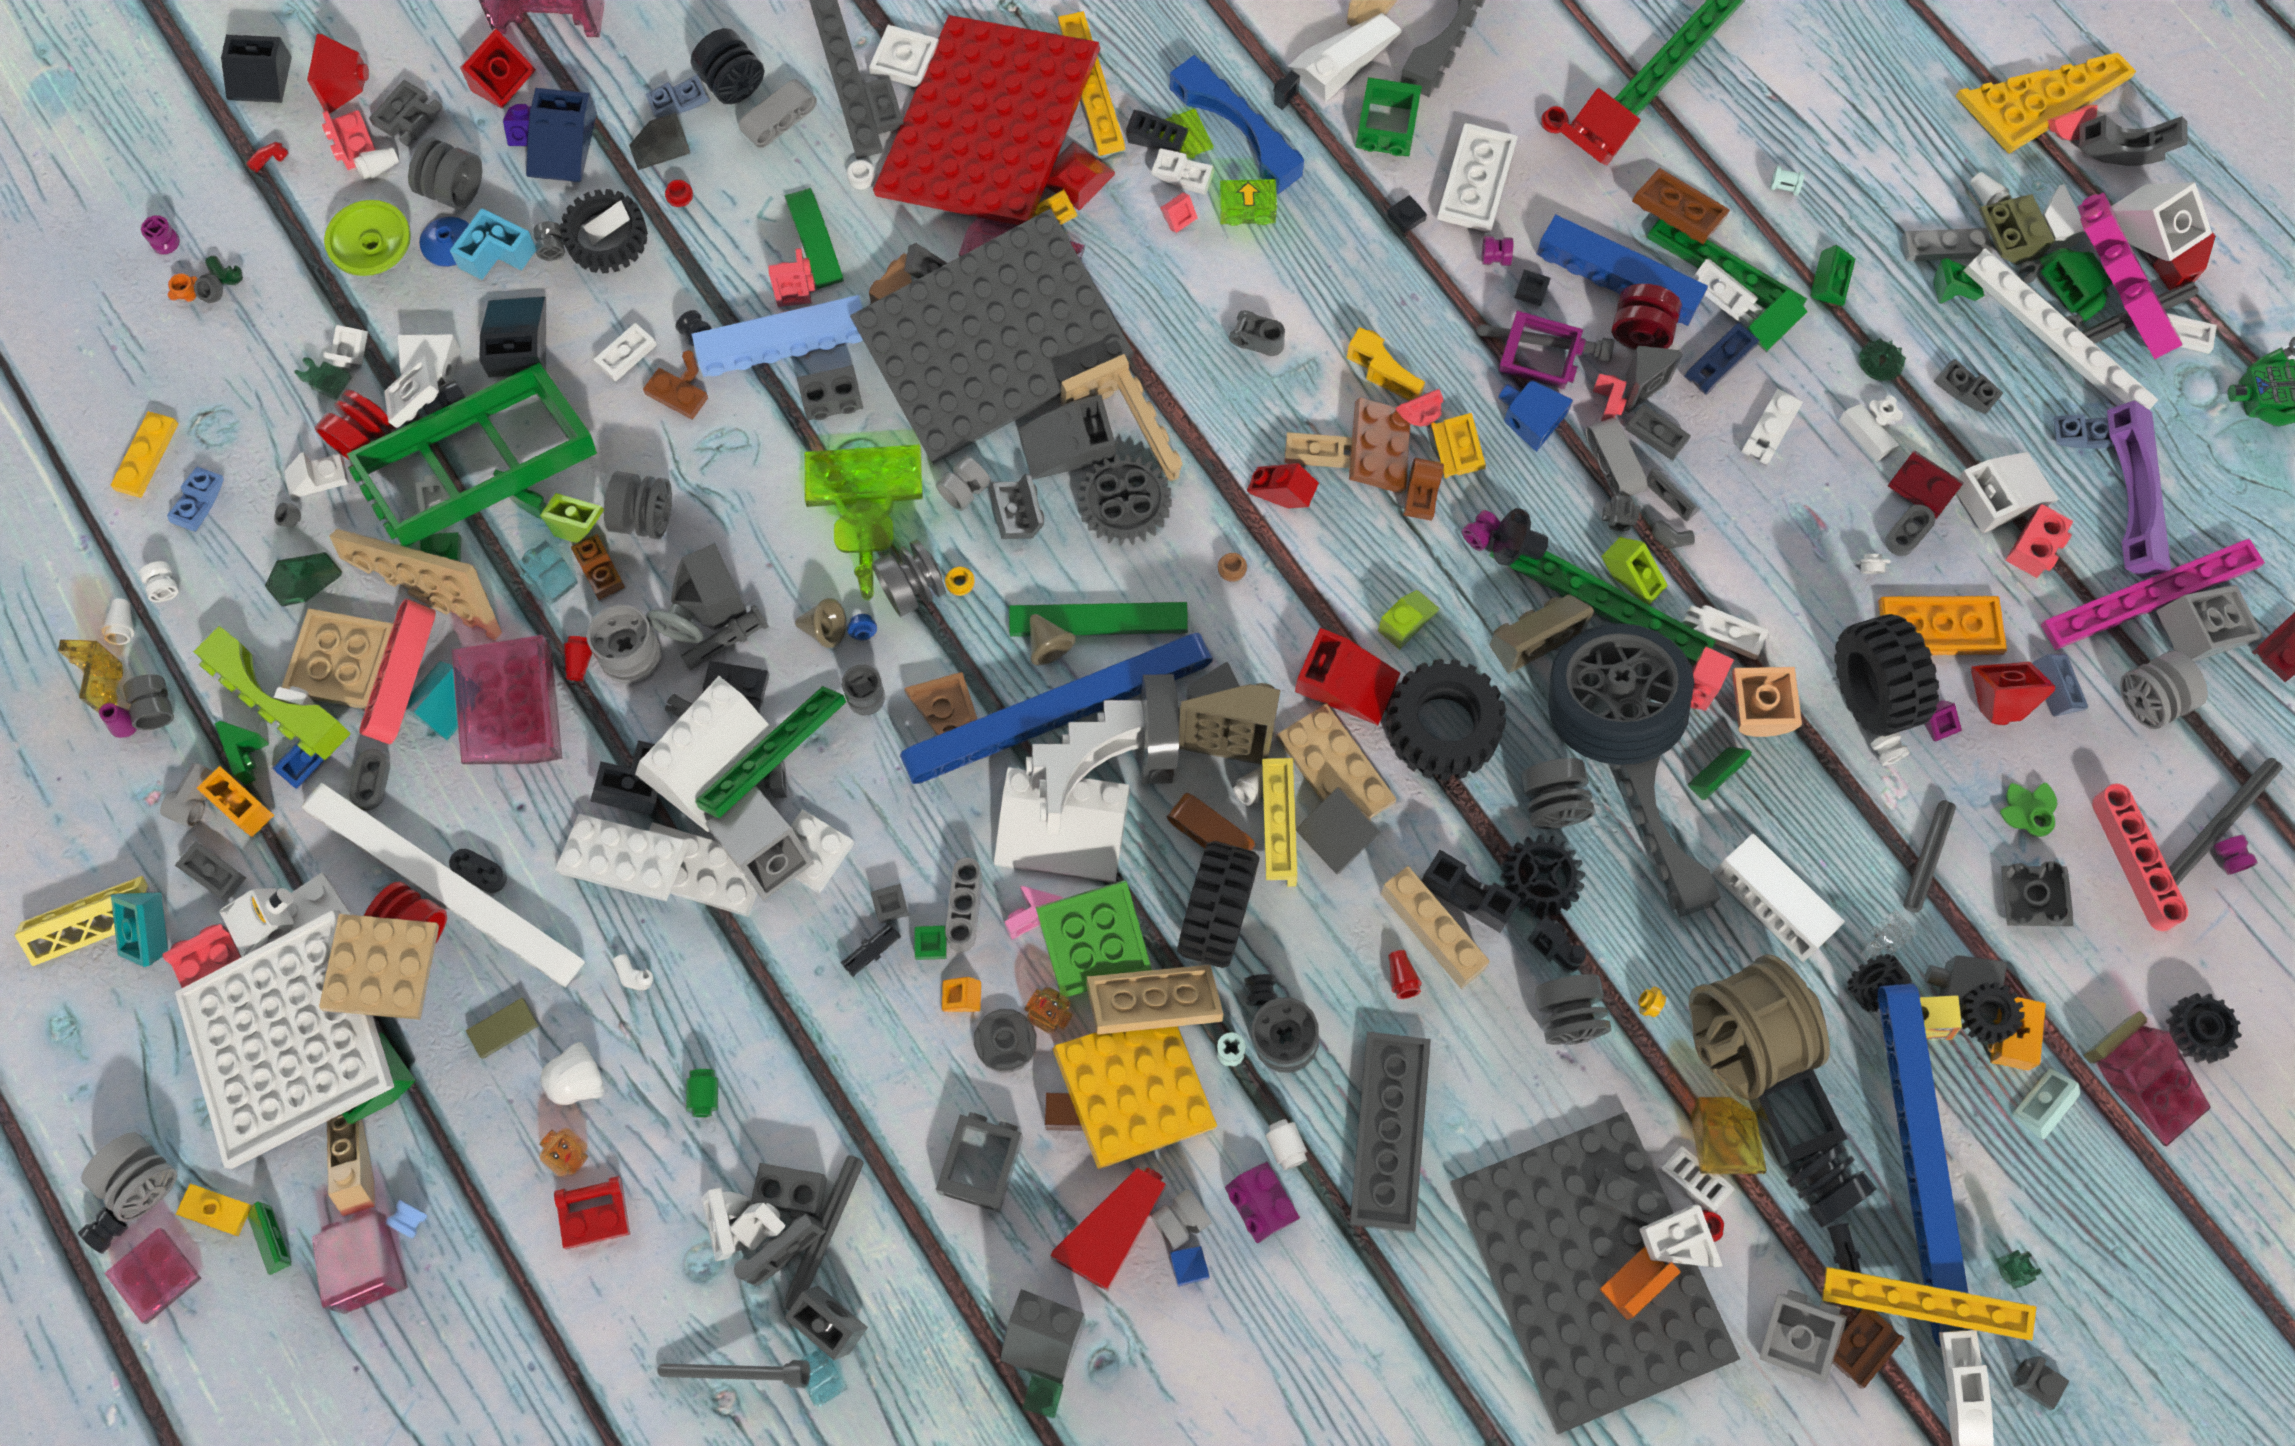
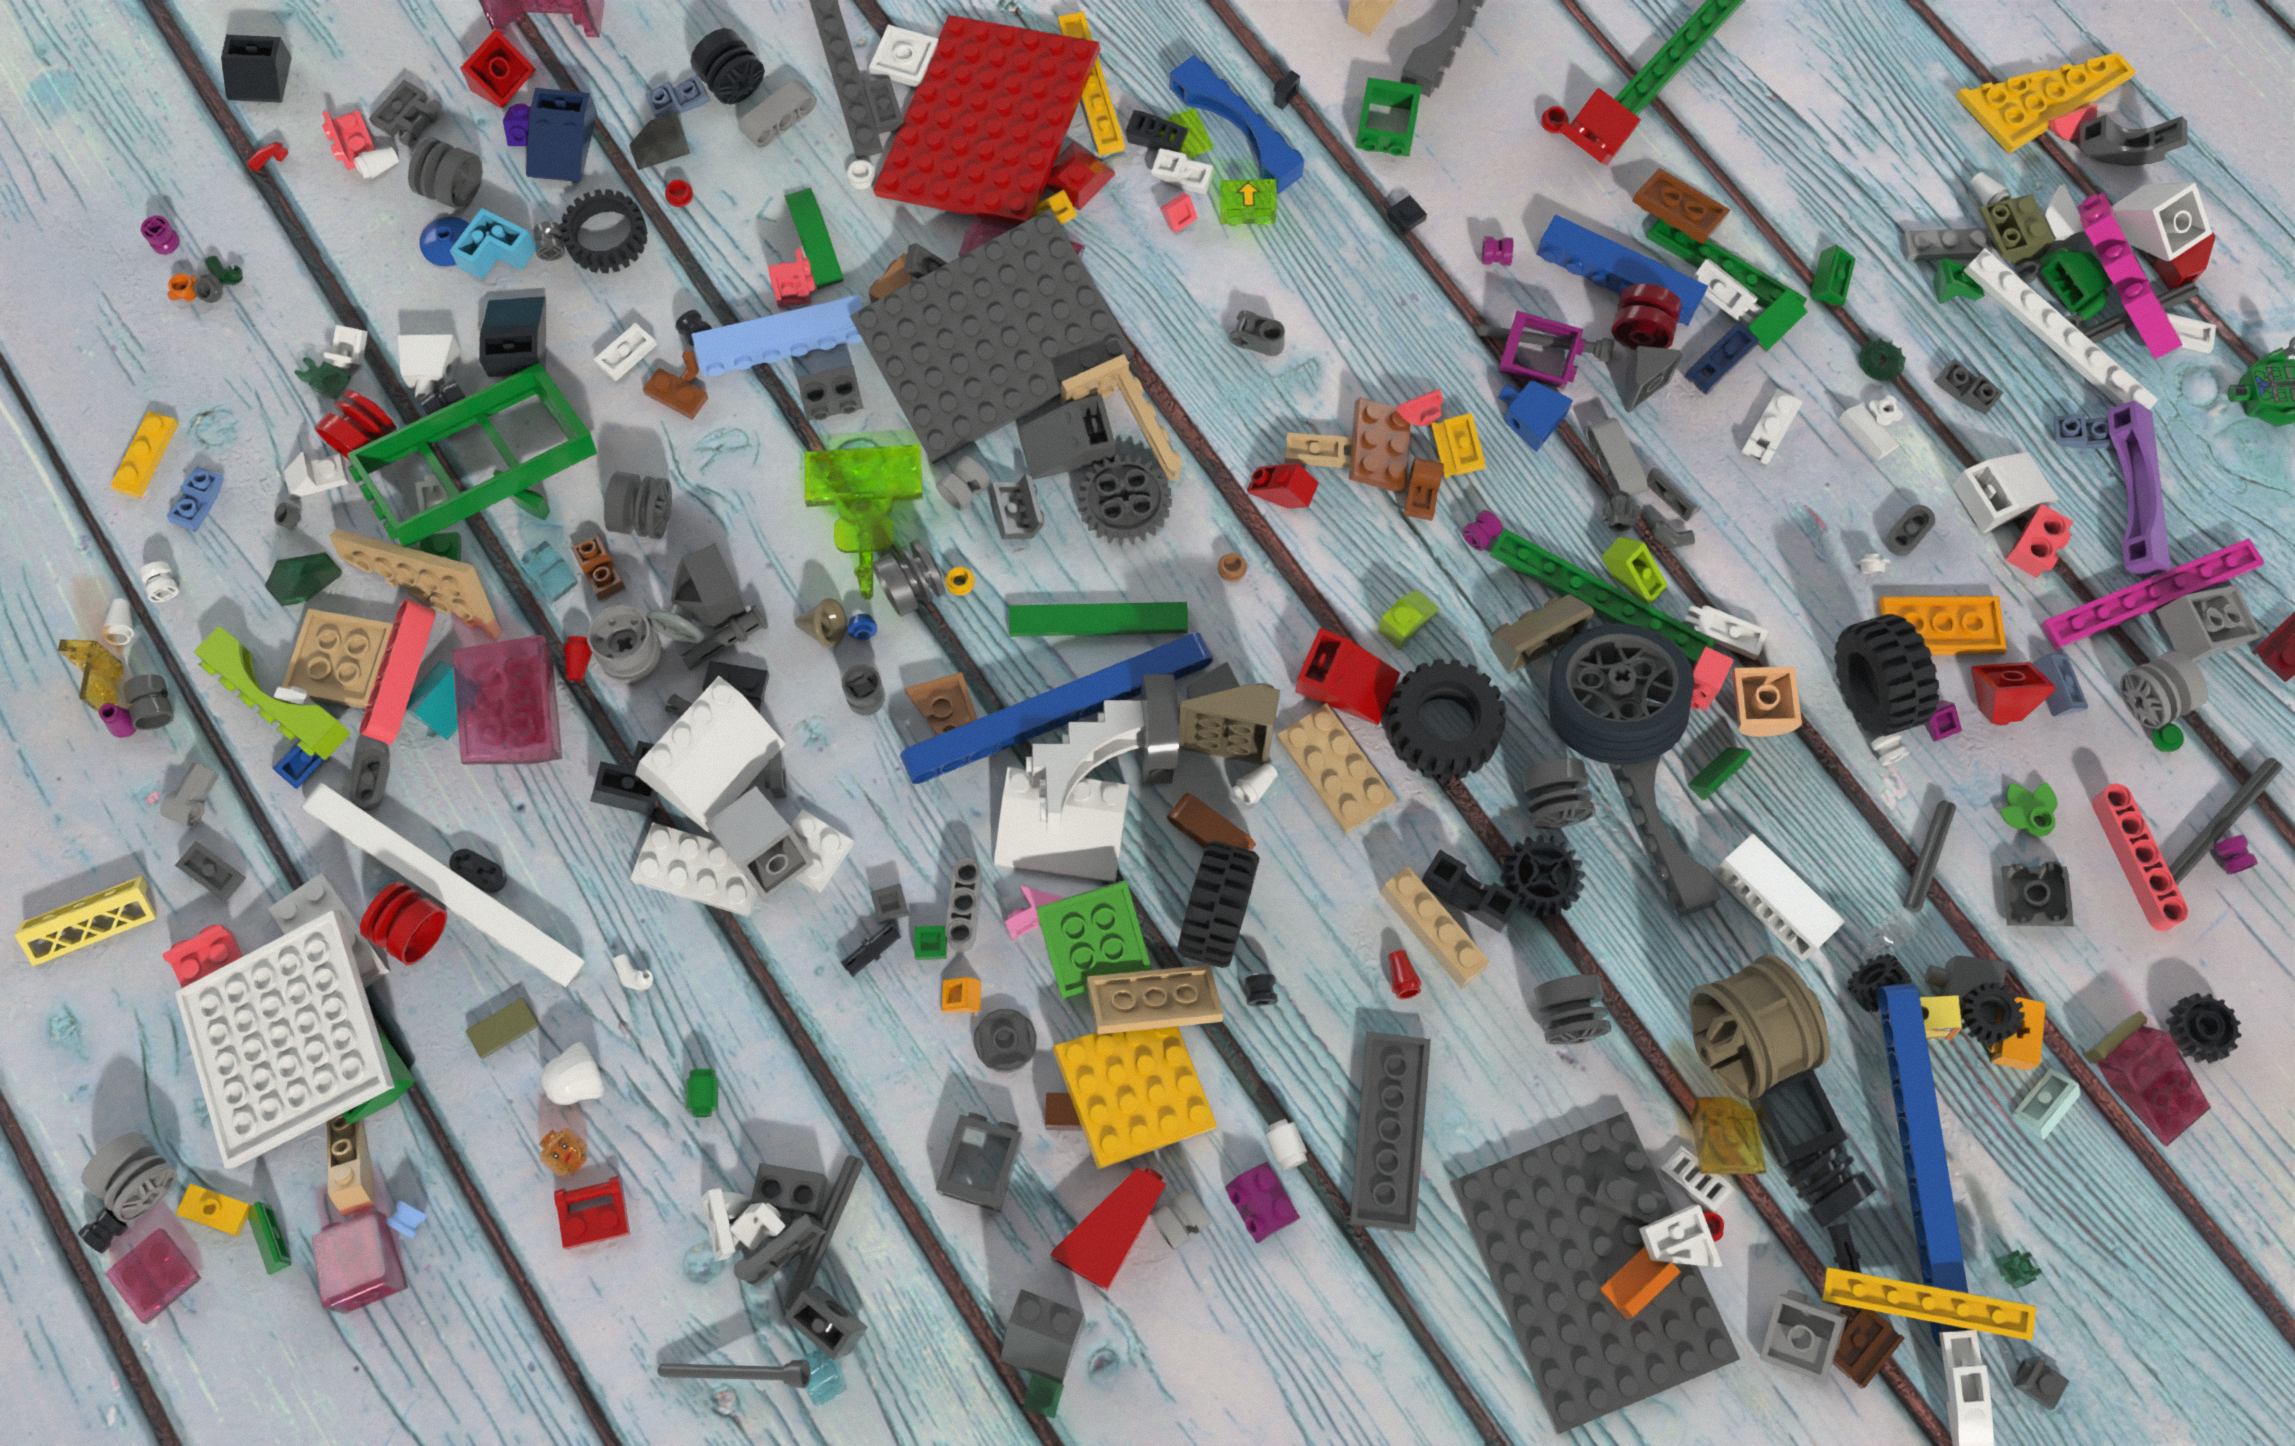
teal slope [111,892,168,967] -> none
light orange brick [197,766,274,837] -> none
green slope [215,721,269,785] -> none
white torso [219,888,294,957] -> none
red slope [307,34,369,113] -> none
tan plate [319,914,439,1020] -> none
lime dish [324,200,411,276] -> none
white plate [384,355,439,429] -> none
lime slope [540,493,604,543] -> none
white plate [555,814,689,901] -> none
white sticker [583,200,630,246] -> none
green tile [695,686,846,818] -> none
clear orange head [1024,987,1073,1034] -> none
dark tan hat [1030,614,1076,666] -> none
blue slope [1170,1246,1210,1287] -> none
light aqua bush [1217,1032,1246,1067] -> none
dark grey wheel [1252,998,1319,1073] -> none
light yellow fence [1262,758,1297,887] -> none
white wedge [1287,13,1402,103] -> none
dark grey tile [1296,787,1382,874] -> none
yellow slope [1347,327,1425,401] -> none
white plate [1437,123,1518,233] -> none
black piece [1489,508,1548,566] -> none
black plate [1514,269,1551,306] -> none
black plate [1527,916,1586,973] -> none
coral bracket [1593,374,1627,421] -> none
dark grey plate [1625,404,1691,461] -> none
yellow plate [1638,986,1666,1017] -> none
light aqua bush [1770,165,1805,196] -> none
dark red plate [1888,450,1964,519] -> none
none -> green plate [2152,723,2184,752]

